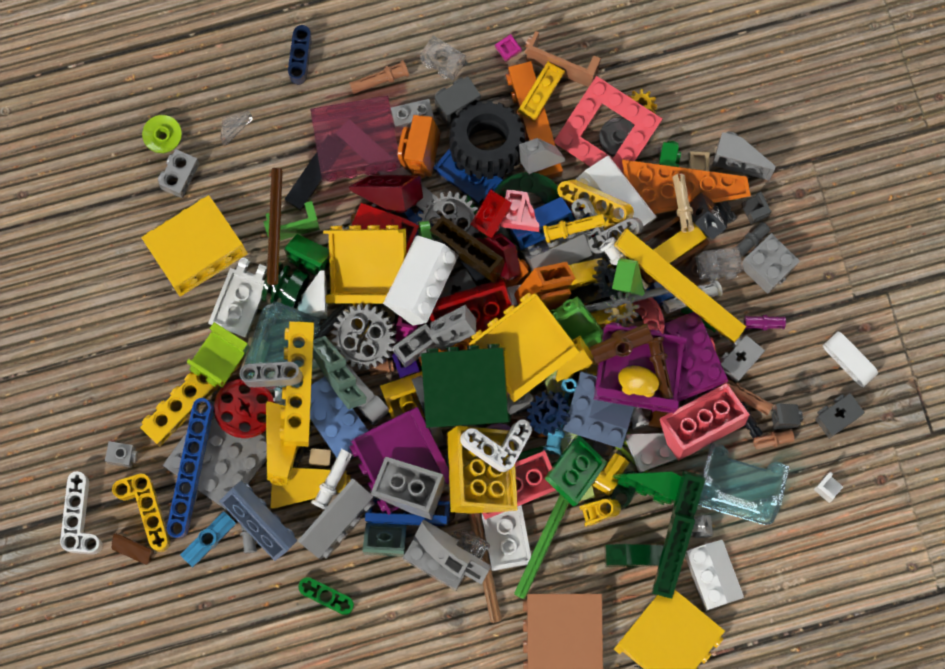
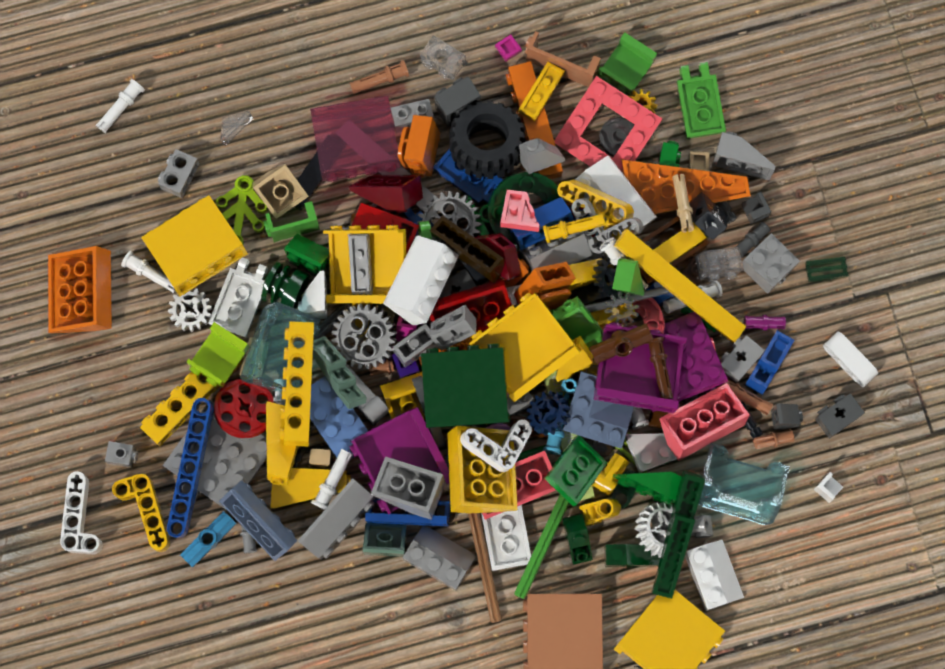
reddish brown slope [111,533,154,565] -> none
lime dish [142,115,182,153] -> none
light grey beam [239,362,303,387] -> none
reddish brown axle [267,168,283,285] -> none
dark blue beam [288,25,312,85] -> none
green beam [298,577,354,615] -> none
light grey slope [415,520,492,584] -> none
clear piece [451,530,490,561] -> none
red plate [470,190,512,238] -> none
yellow dish [618,366,659,397] -> none
none -> orange slope [48,246,112,333]
none -> white pin [95,79,145,133]
none -> white pin [121,251,176,293]
none -> white gear [168,288,213,332]
none -> lime plant [216,175,268,245]
none -> tan slope [252,164,309,219]
none -> light grey tile [348,233,373,295]
none -> dark green slope [562,514,593,565]
none -> bright green panel [597,32,657,96]
none -> white gear [634,502,673,558]
none -> bright green tile [676,62,726,139]
none -> blue slope [745,330,794,395]
none -> clear green tile [805,257,849,282]

